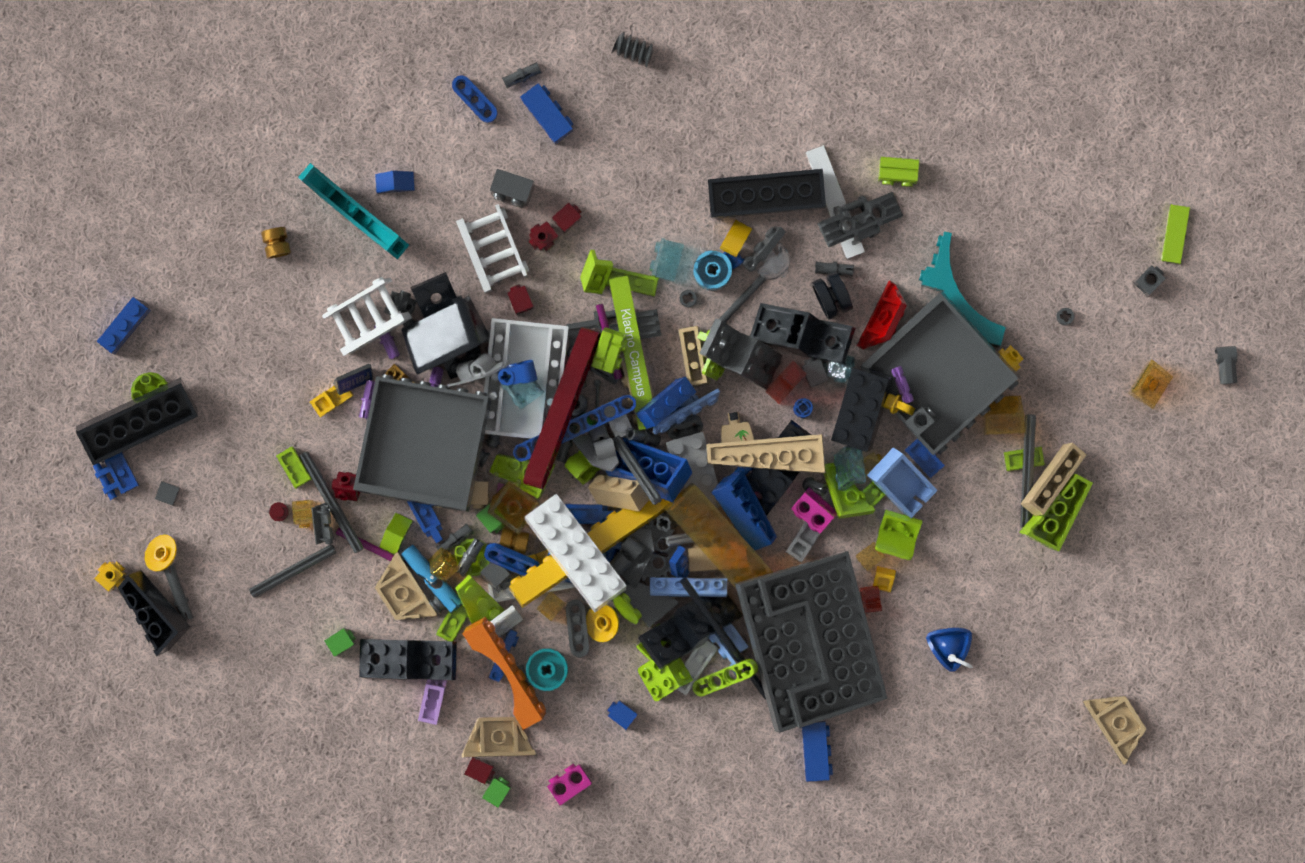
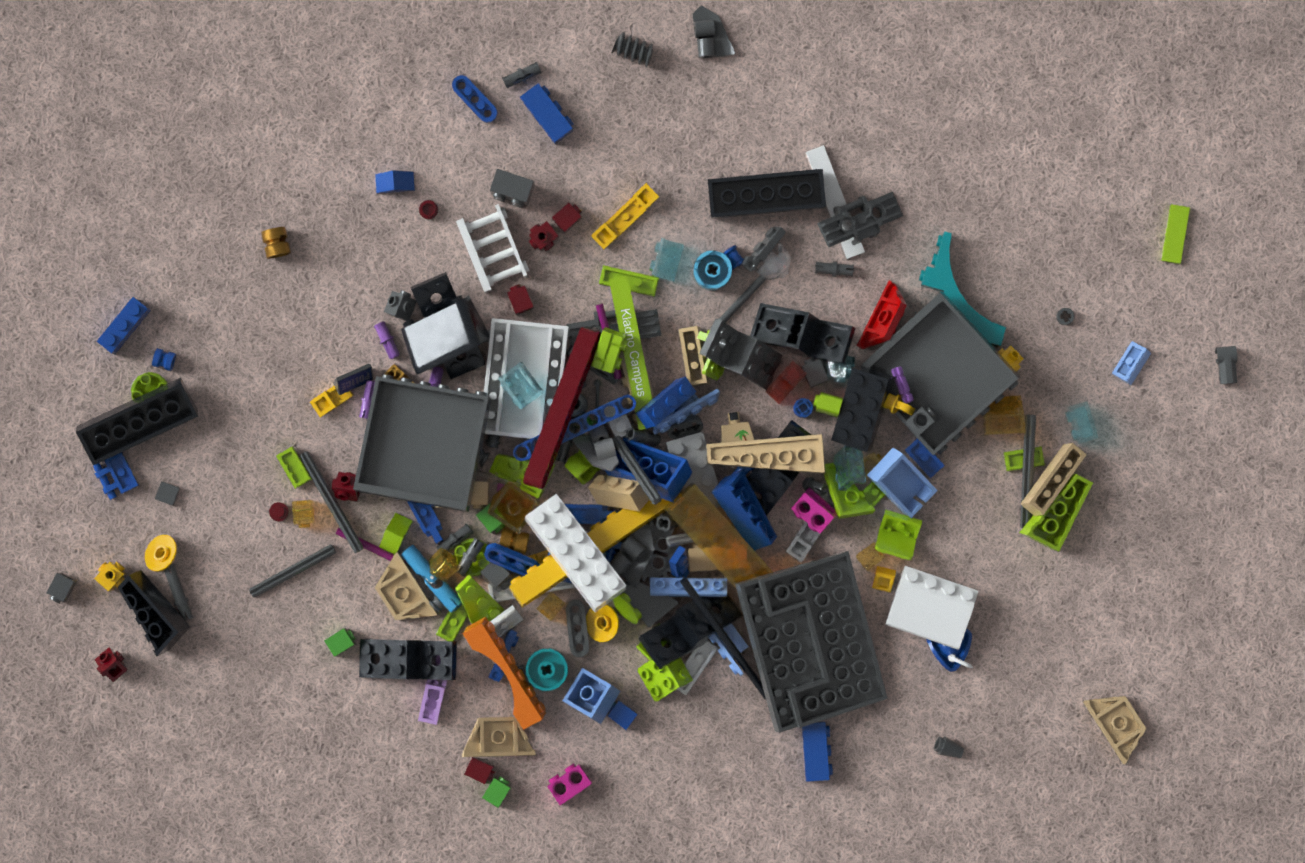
teal arch [298,163,410,260] -> none
dark grey hinge [311,503,334,545] -> none
white fence [322,277,412,356] -> none
light grey panel [447,353,504,387] -> none
blue piece [498,360,538,385] -> none
lime panel [580,249,613,294] -> none
dark grey bush [680,290,697,307] -> none
lime beam [692,659,758,697] -> none
yellow slope [719,220,752,257] -> none
black wheel [811,271,853,320] -> none
clear red panel [859,586,882,613] -> none
lime brick [878,157,919,187] -> none
clear yellow slope [1127,359,1173,409] -> none
dark grey brick [1134,266,1166,296] -> none
none -> dark grey brick [46,573,77,604]
none -> dark red brick [94,647,128,682]
none -> blue wheel [152,348,176,371]
none -> dark red plate [419,200,438,219]
none -> medium blue brick [563,668,621,724]
none -> yellow slope [591,183,659,249]
none -> dark grey panel [692,5,735,58]
none -> lime brick [813,392,843,417]
none -> white slope [885,566,978,650]
none -> dark grey cone [934,736,964,759]
none -> clear light blue brick [1065,401,1099,444]
none -> light blue slope [1112,341,1151,385]

